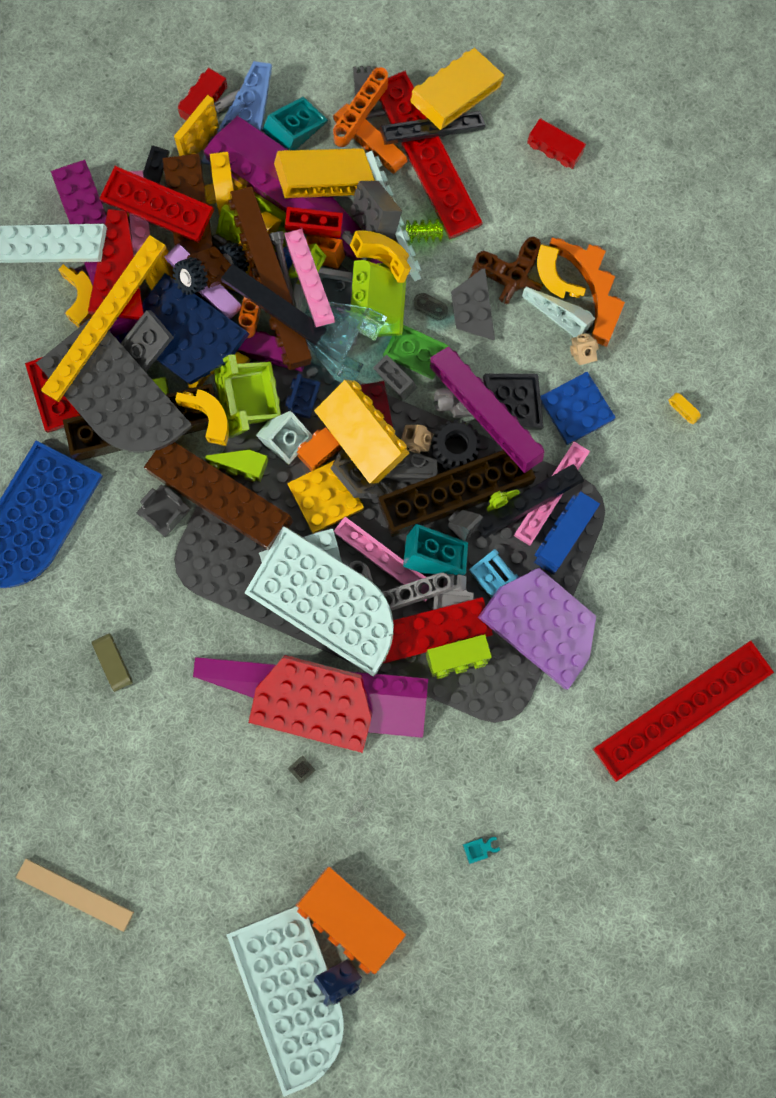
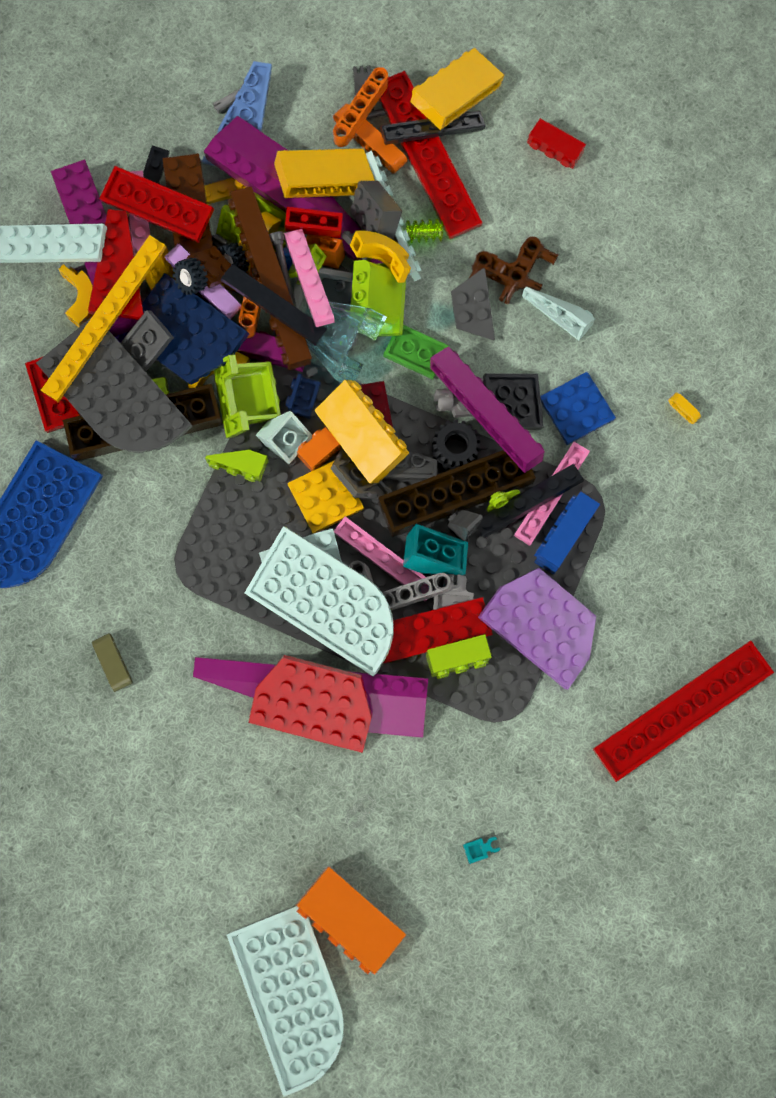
tan tile [16,859,134,932] -> none
dark grey panel [136,484,191,538] -> none
reddish brown brick [144,442,294,551] -> none
yellow plate [174,95,219,156] -> none
yellow arch [175,389,229,446] -> none
red brick [178,67,228,121] -> none
yellow arch [210,152,234,216] -> none
teal slope [262,97,328,150] -> none
clear smoke plate [288,755,316,784] -> none
dark blue bracket [314,959,362,1007] -> none
dark grey window [373,354,417,400] -> none
tan brick [401,425,434,454] -> none
clear smoke plate [413,293,448,321] -> none
medium azure plate [469,549,519,598] -> none
yellow arch [537,244,586,298] -> none
orange arch [549,237,625,347] -> none
tan brick [570,334,598,365] -> none

